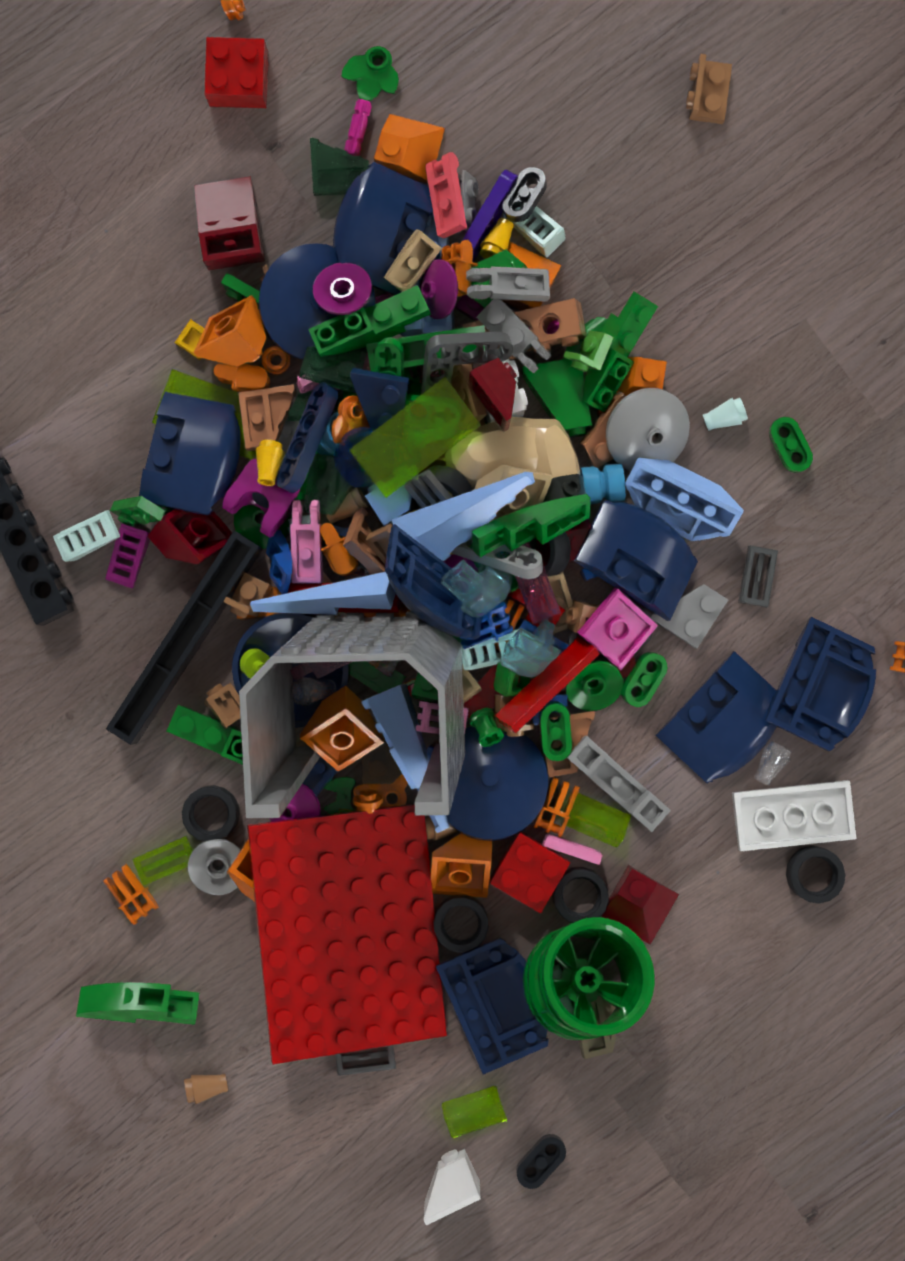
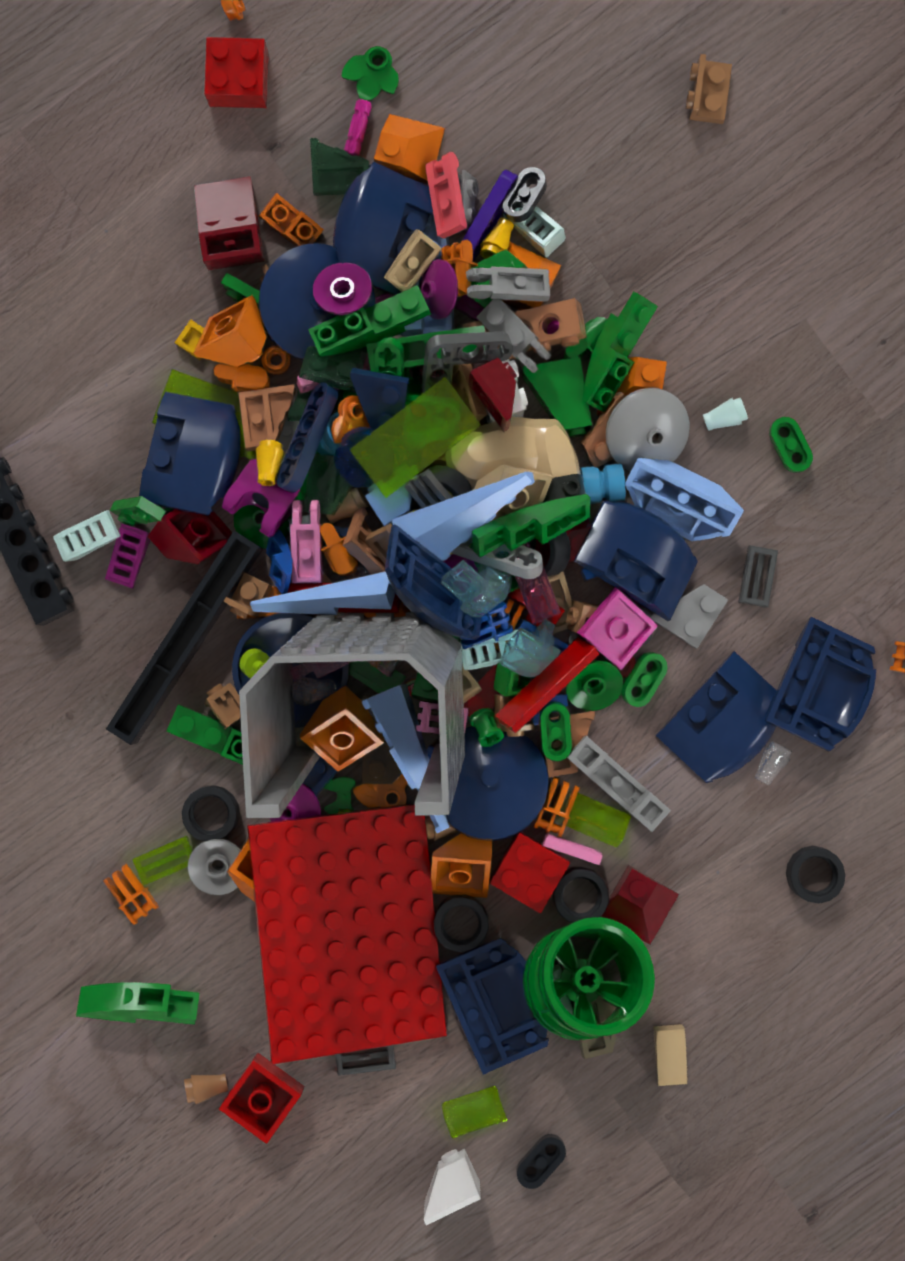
orange plate [353,790,383,814] -> none
bright green bracket [563,330,614,372] -> none
white plate [732,780,856,851] -> none
none -> red brick [219,1052,305,1144]
none -> orange slope [258,193,324,247]
none -> tan slope [653,1024,687,1086]

